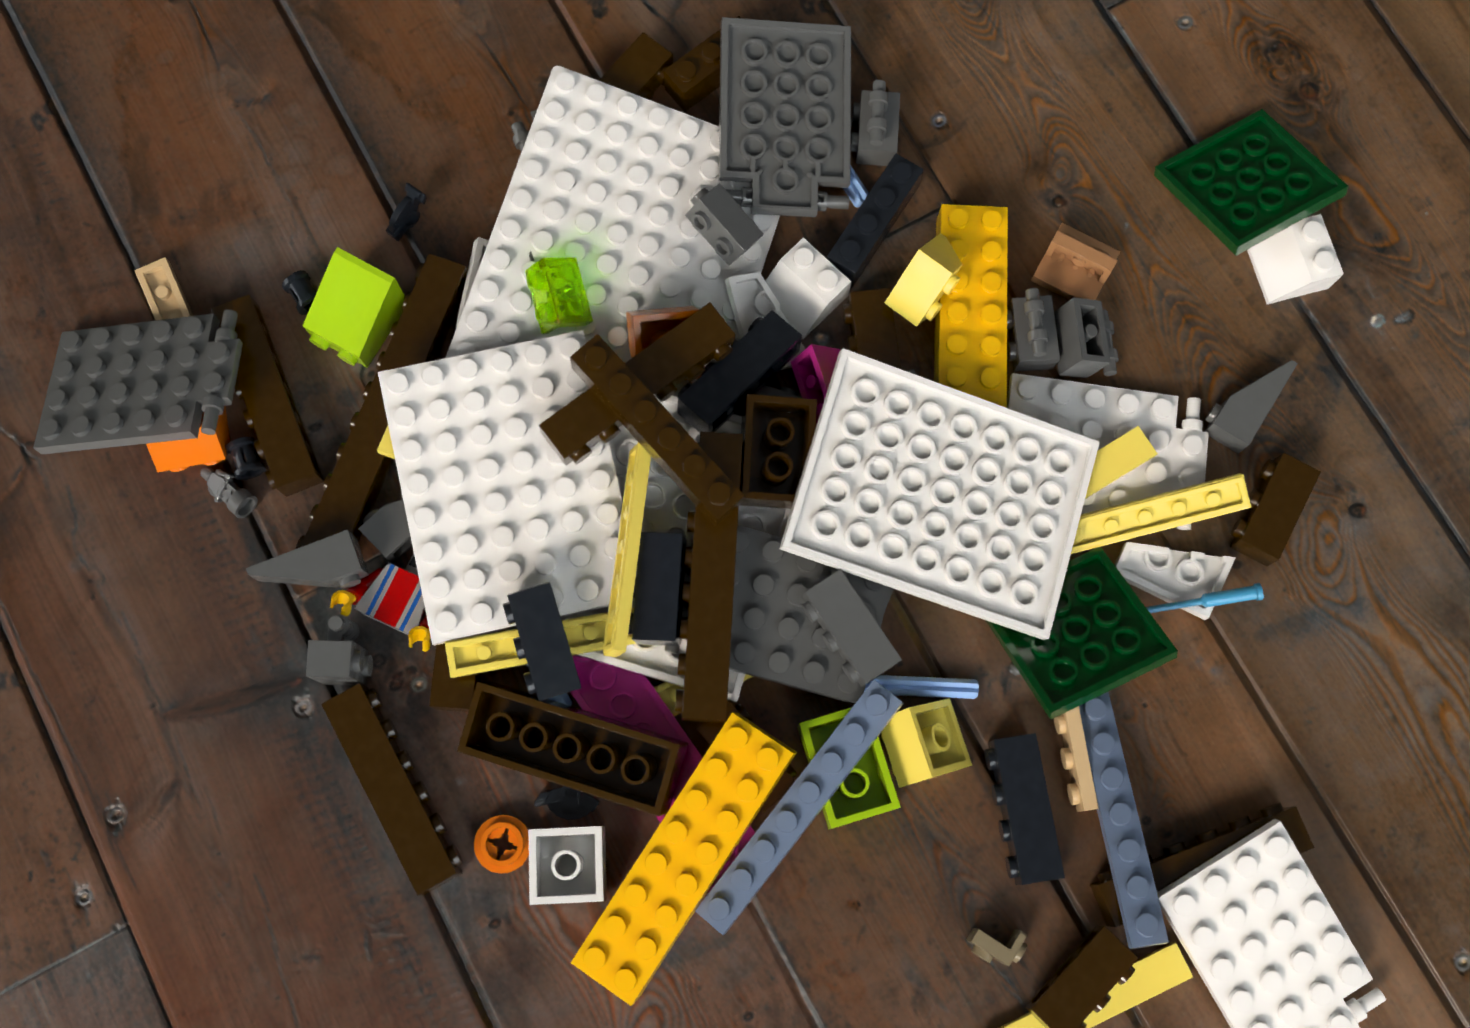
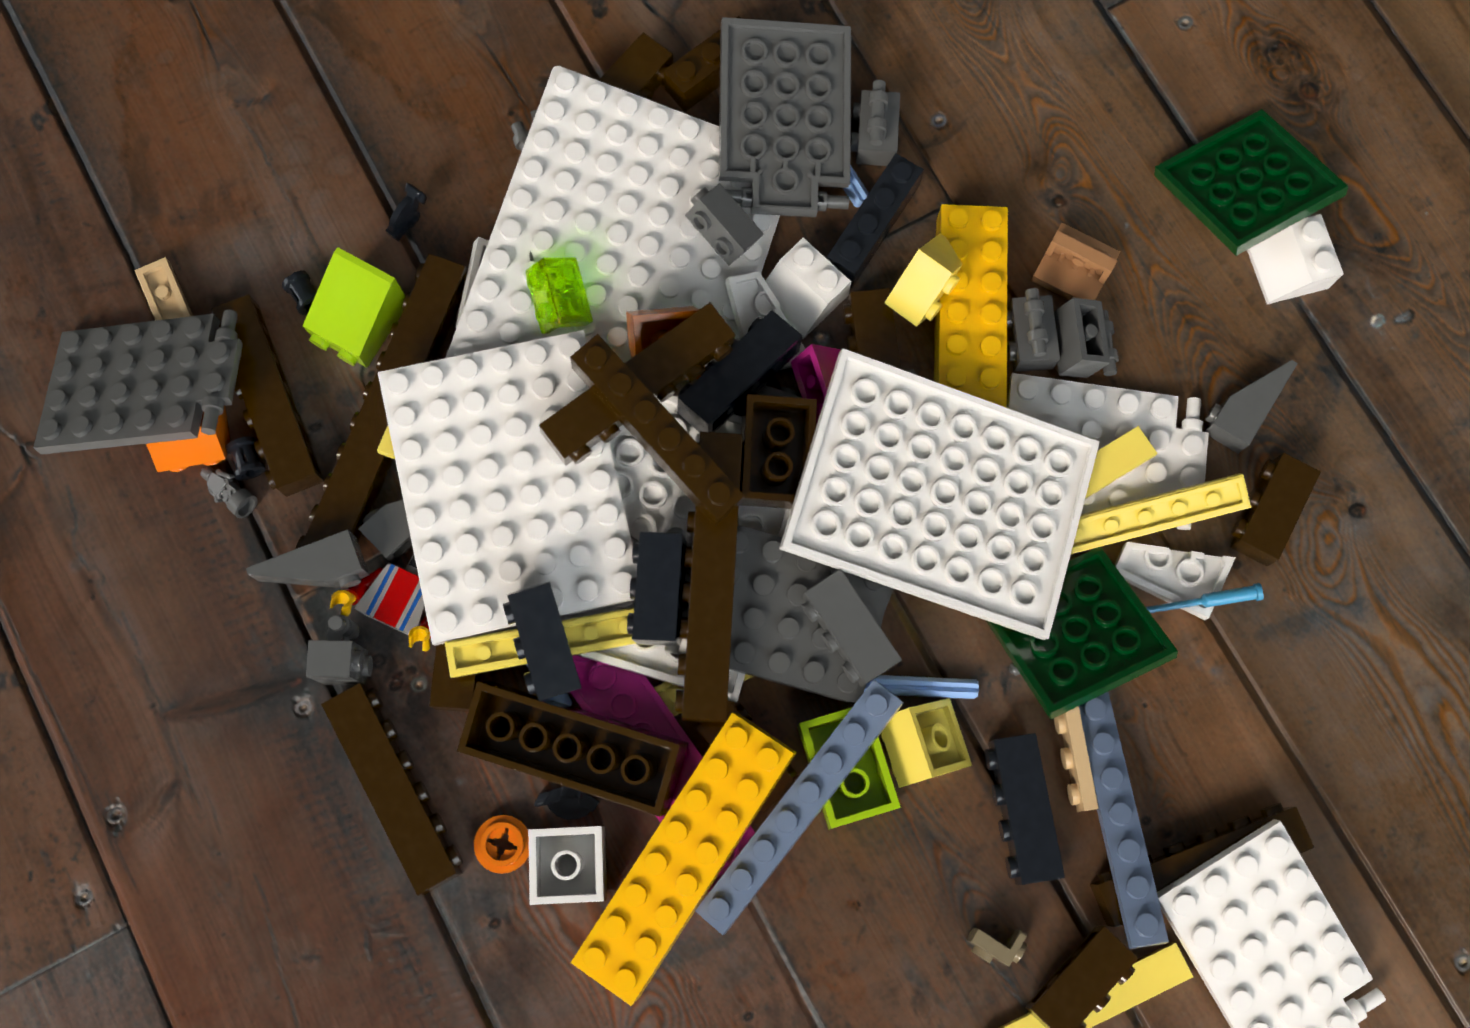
light yellow tile [603,442,651,658] -> none

